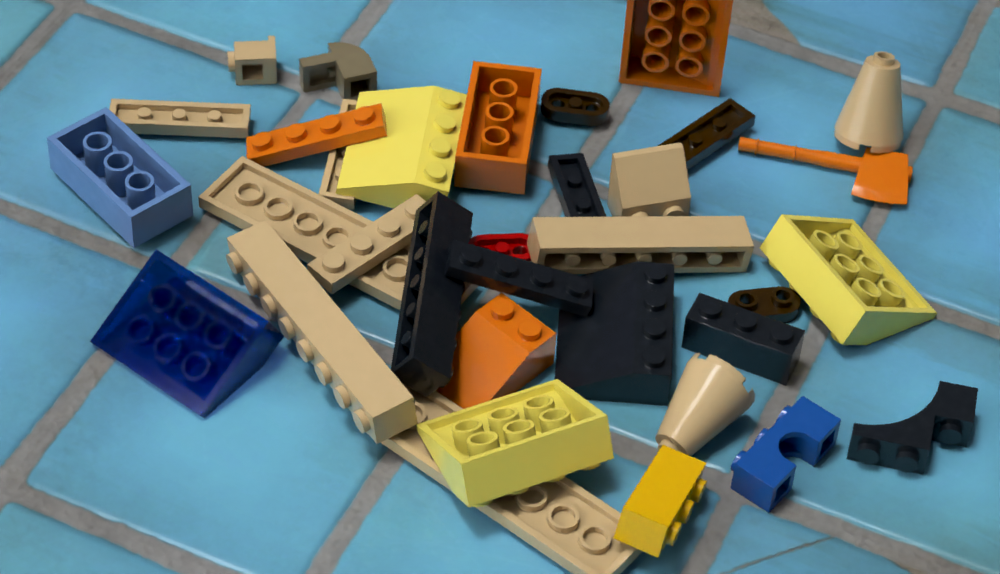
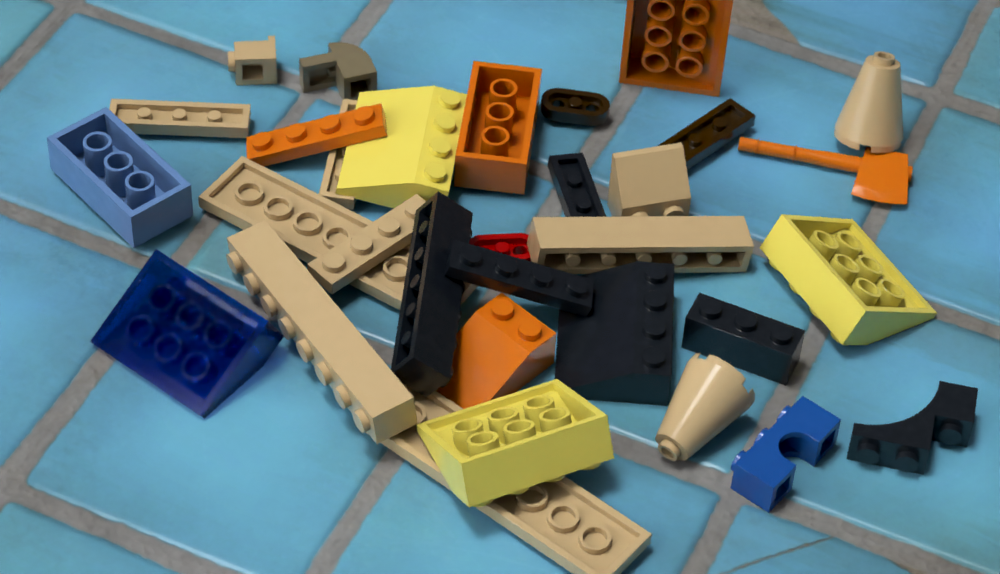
yellow brick [613,445,707,558] -> none
dark brown plate [728,286,801,323] -> none

